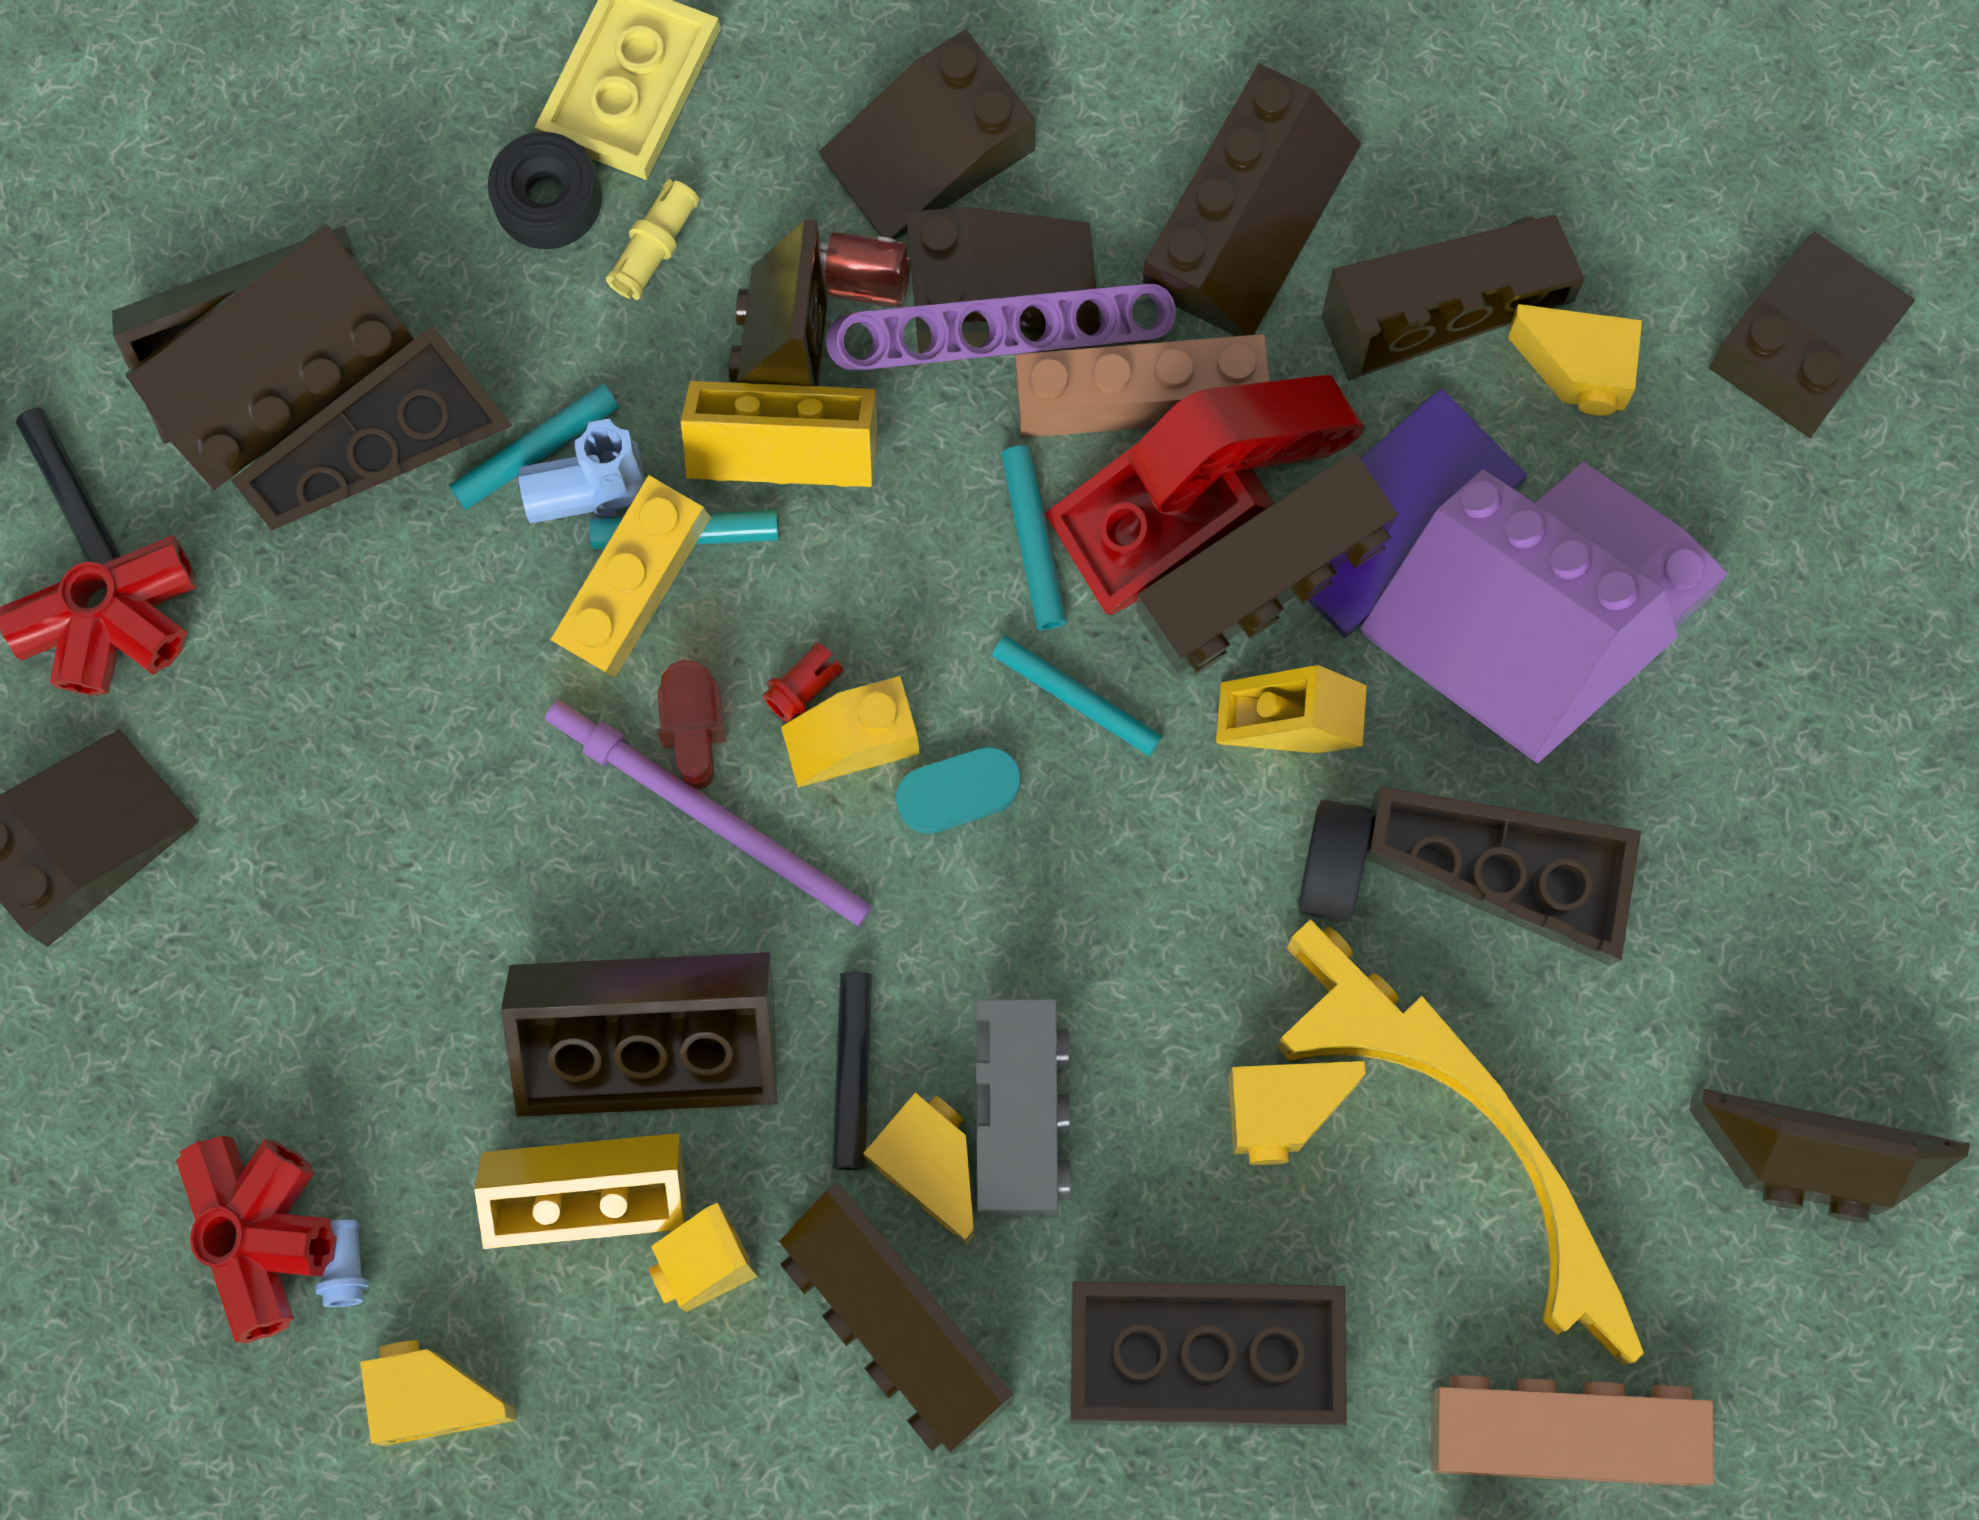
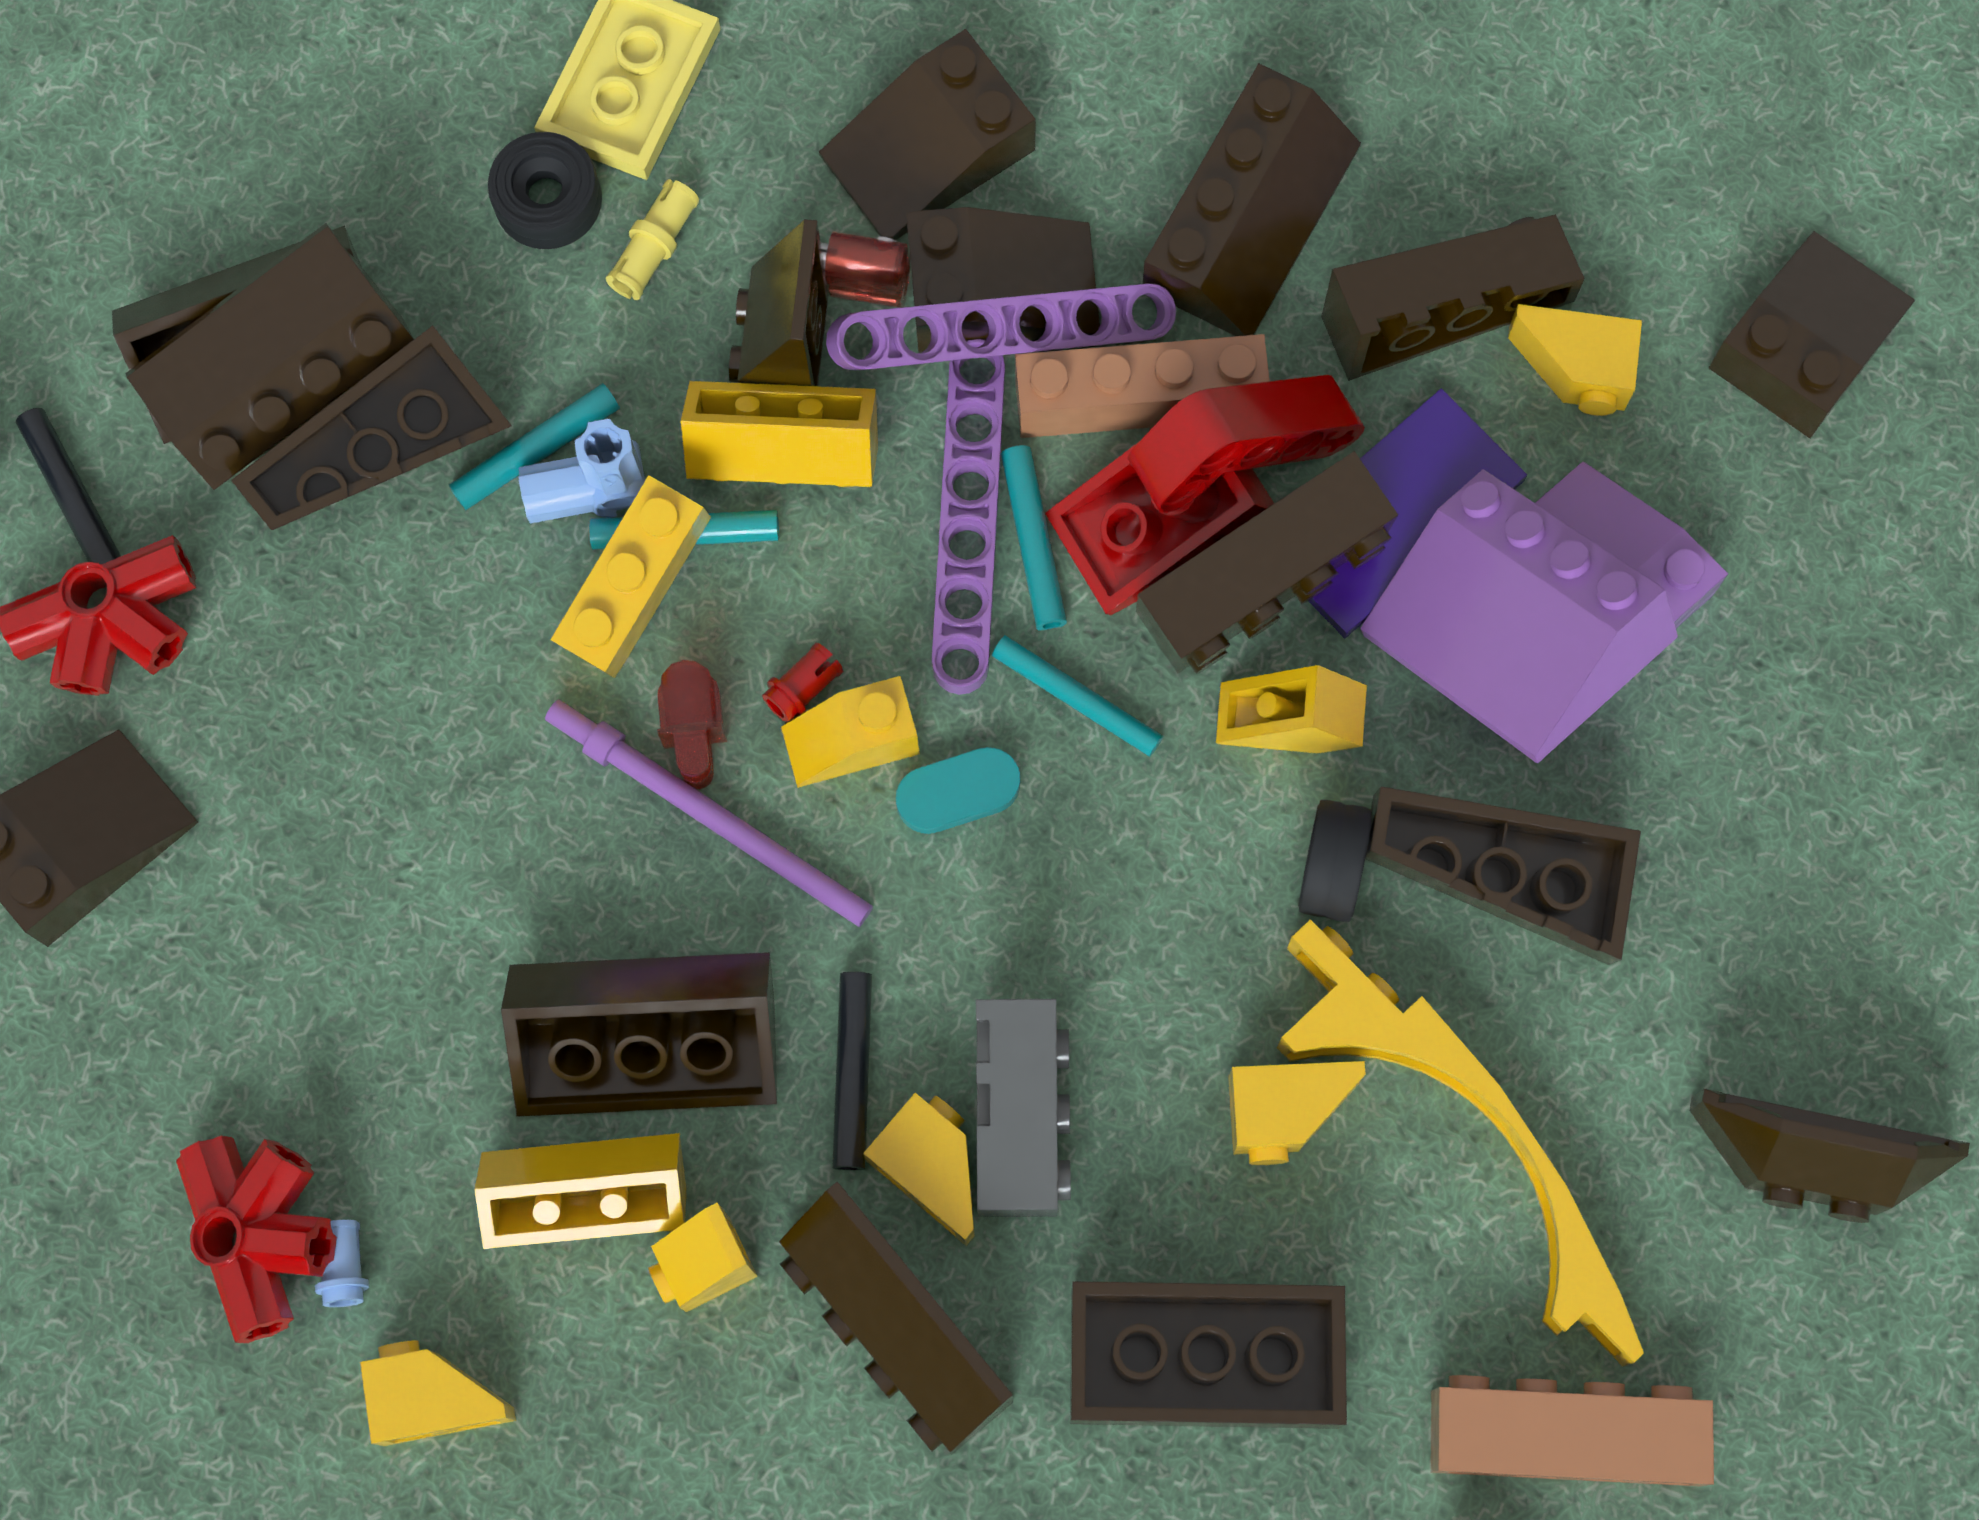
none -> medium lavender beam [932,339,1005,695]

